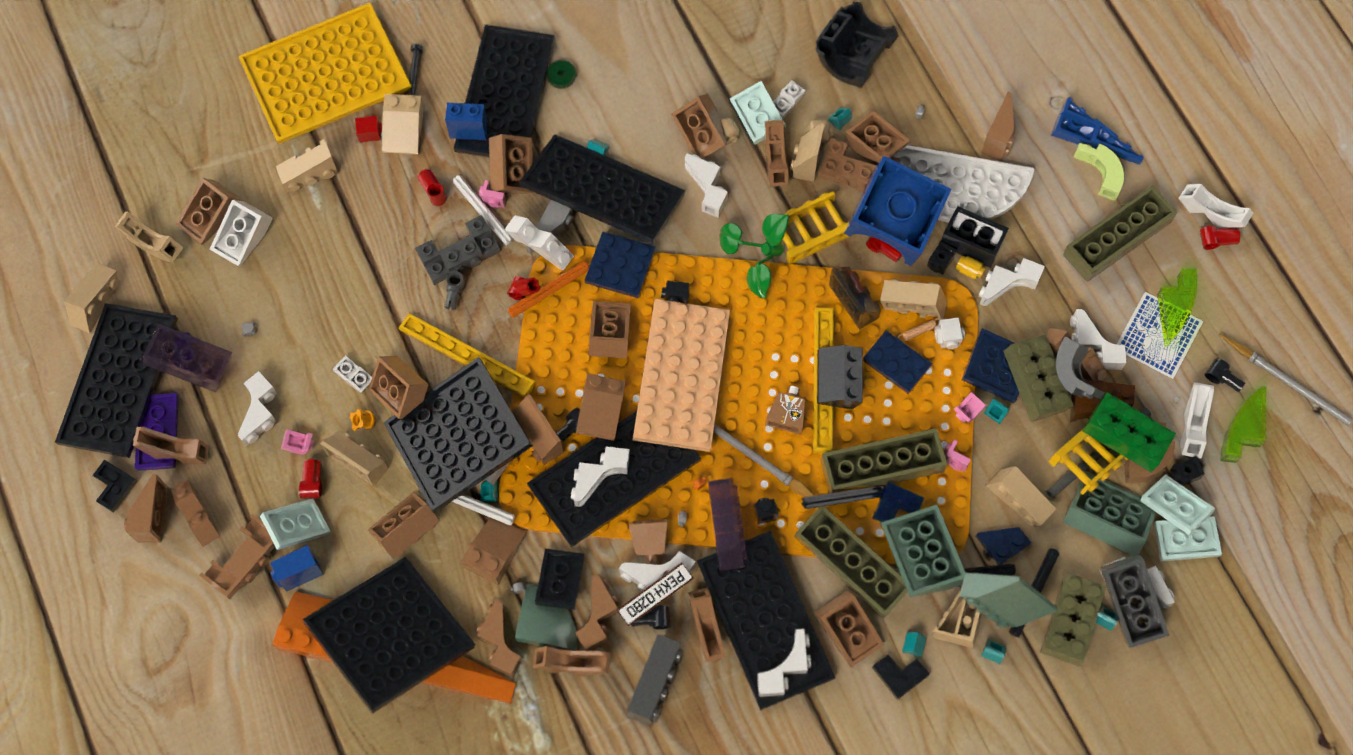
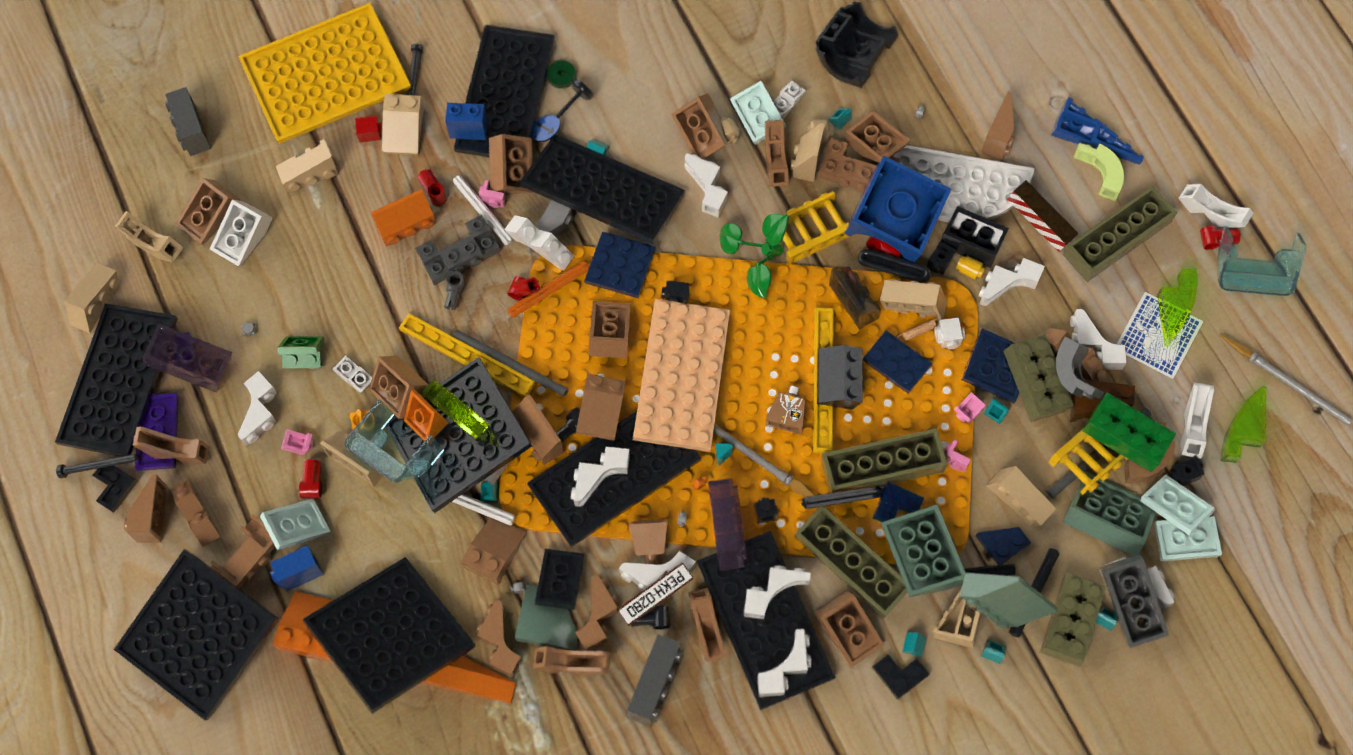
medium nougat slope [368,492,440,559] -> none
black pin [1205,358,1245,392] -> none
none -> black bar [56,454,140,479]
none -> black plate [113,549,279,721]
none -> dark grey brick [165,87,211,156]
none -> bracket [277,336,324,368]
none -> clear light blue windscreen [345,400,444,483]
none -> orange slope [371,189,436,246]
none -> orange slope [404,389,449,444]
none -> clear neon green slope [421,379,489,440]
none -> dark grey piece [453,330,569,397]
none -> piece [532,79,594,142]
none -> teal slope [715,443,733,465]
none -> white arch [744,566,811,619]
none -> black piece [858,249,932,283]
none -> dark brown brick [1007,180,1079,252]
none -> clear light blue windscreen [1218,226,1307,296]

